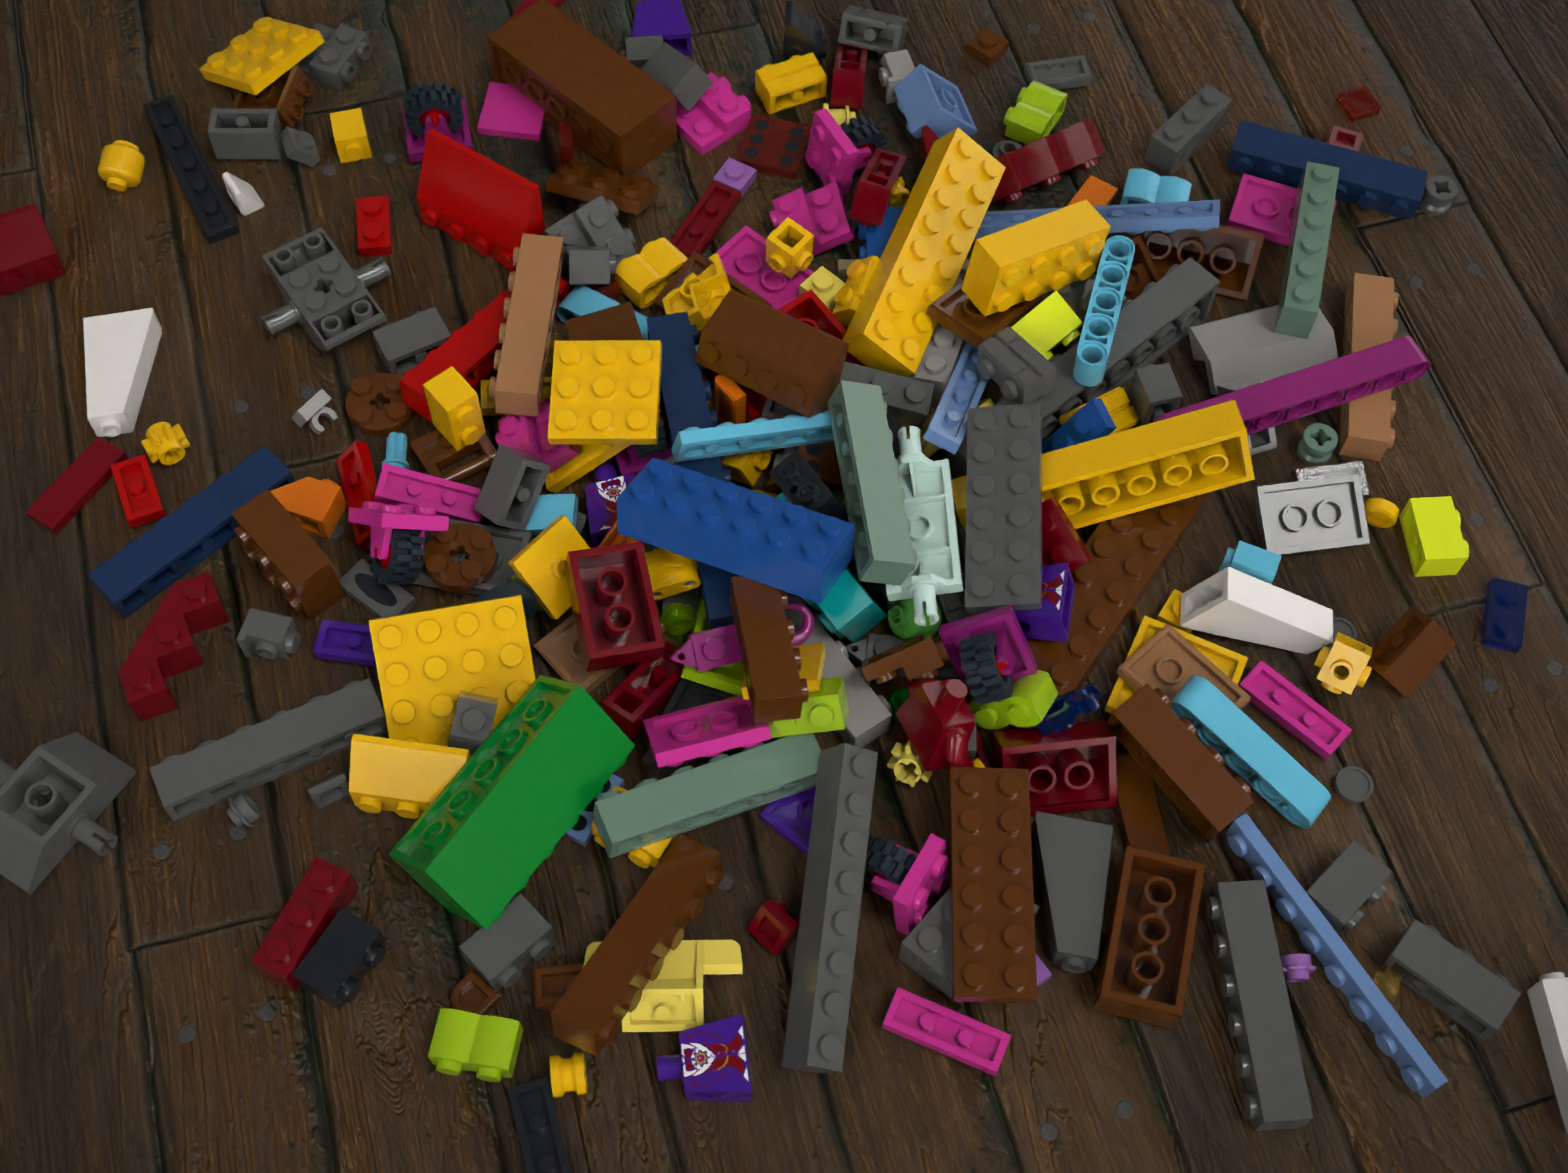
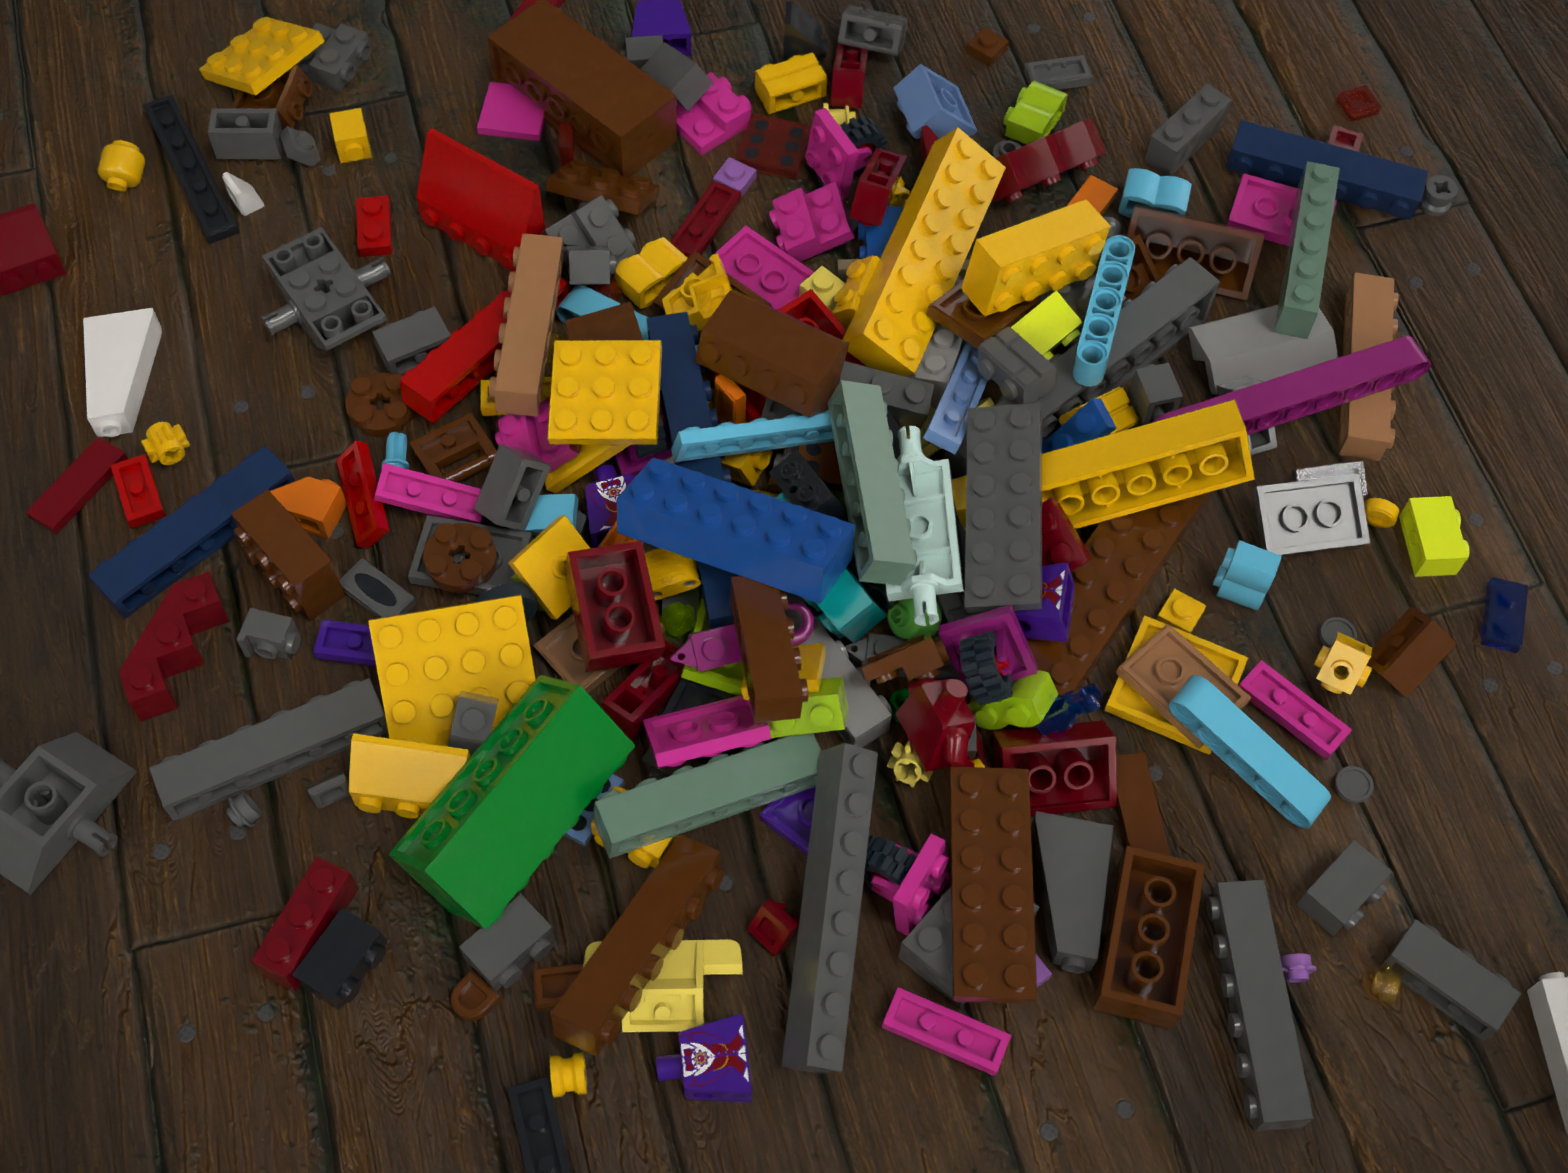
light grey tile [291,389,338,434] -> none
plate [348,501,449,585] -> none
plate [402,80,473,163] -> none
yellow brick [423,366,486,451] -> none
lime brick [428,1008,524,1083] -> none
yellow brick [765,217,814,279] -> none
light grey brick [878,49,915,104] -> none
medium blue plate [973,200,1220,242] -> none
reddish brown brick [1107,683,1255,842] -> none
white slope [1180,567,1333,655] -> none
medium blue plate [1225,813,1448,1099] -> none
sand green wheel [1296,423,1338,466] -> none

